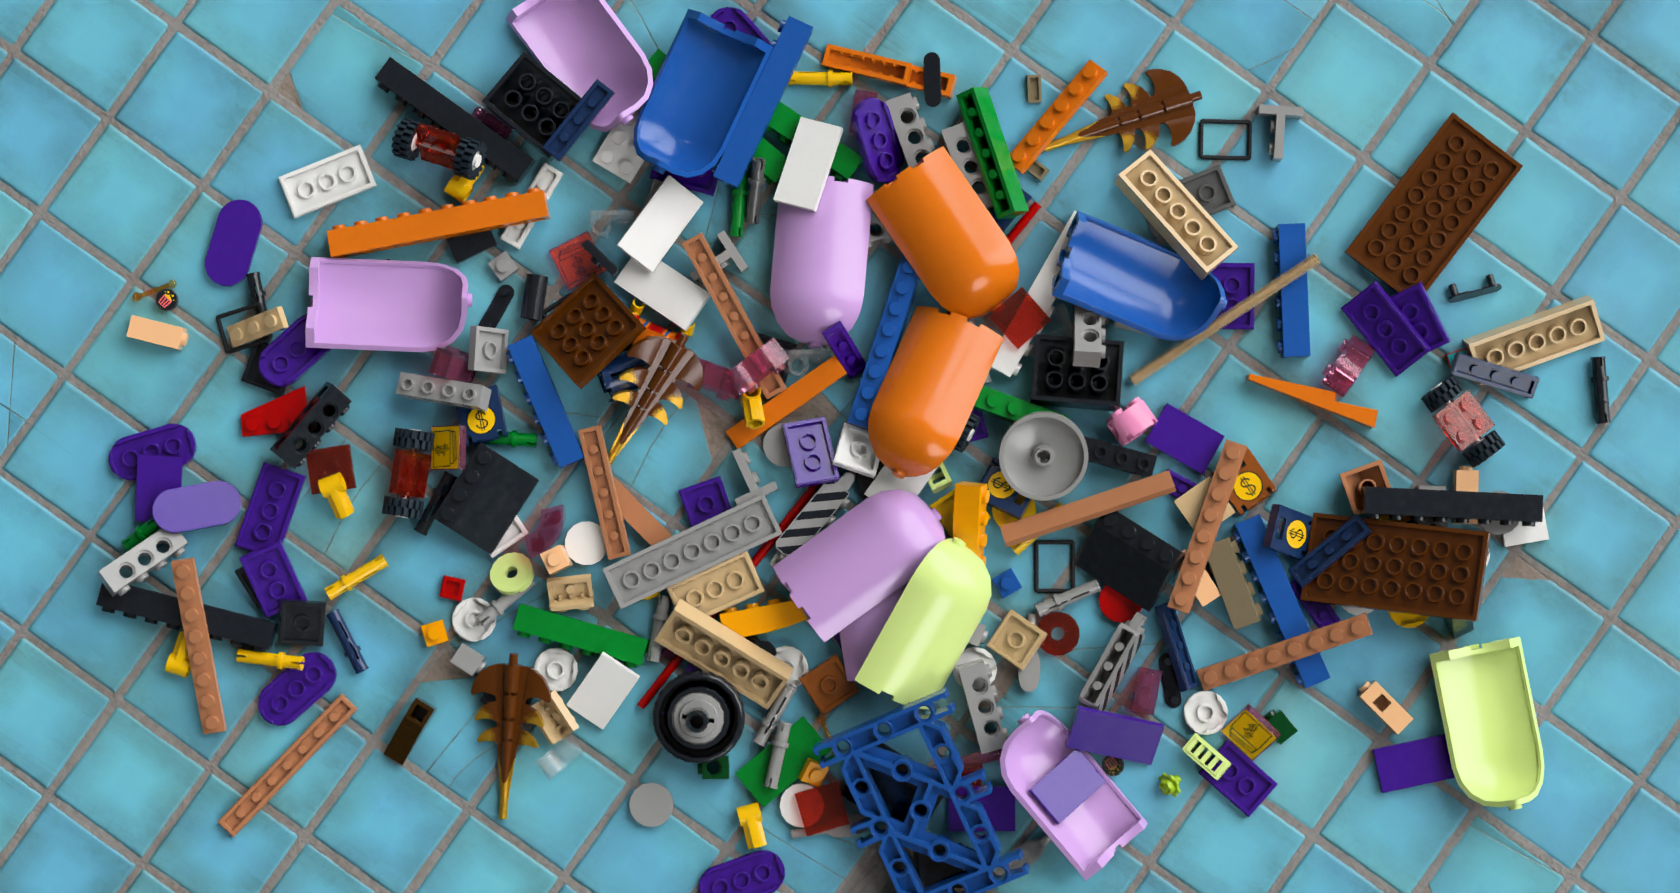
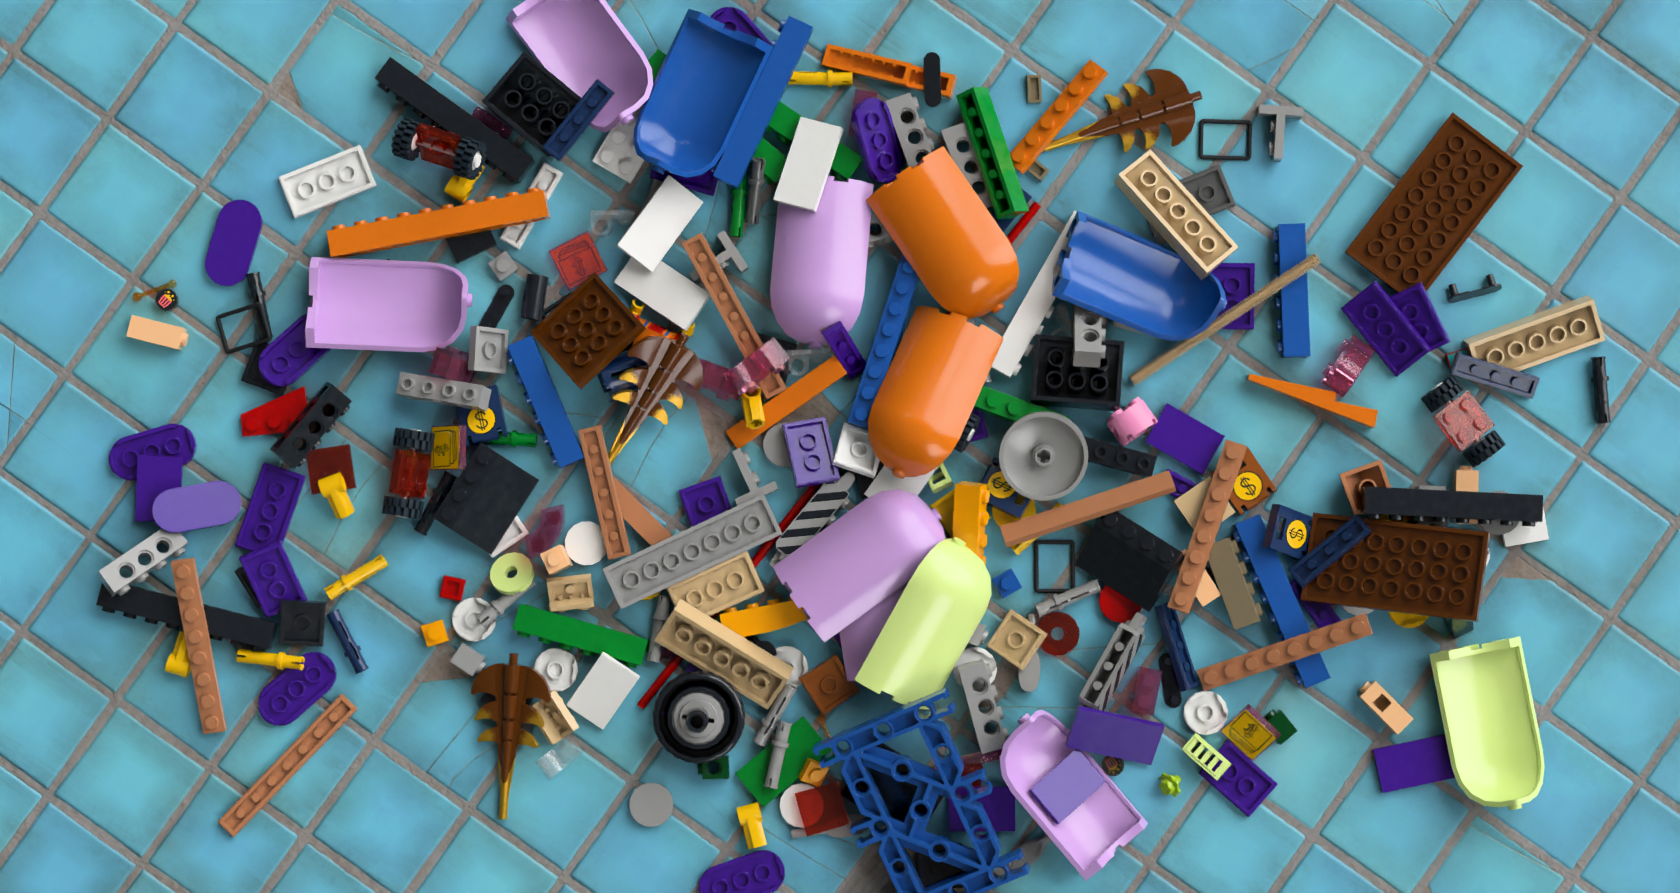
green pin [121,517,159,551] -> none
tan plate [226,306,289,348] -> none
dark brown slope [383,697,437,765] -> none
black plate [581,239,620,277] -> none
clear red tile [988,287,1051,350] -> none

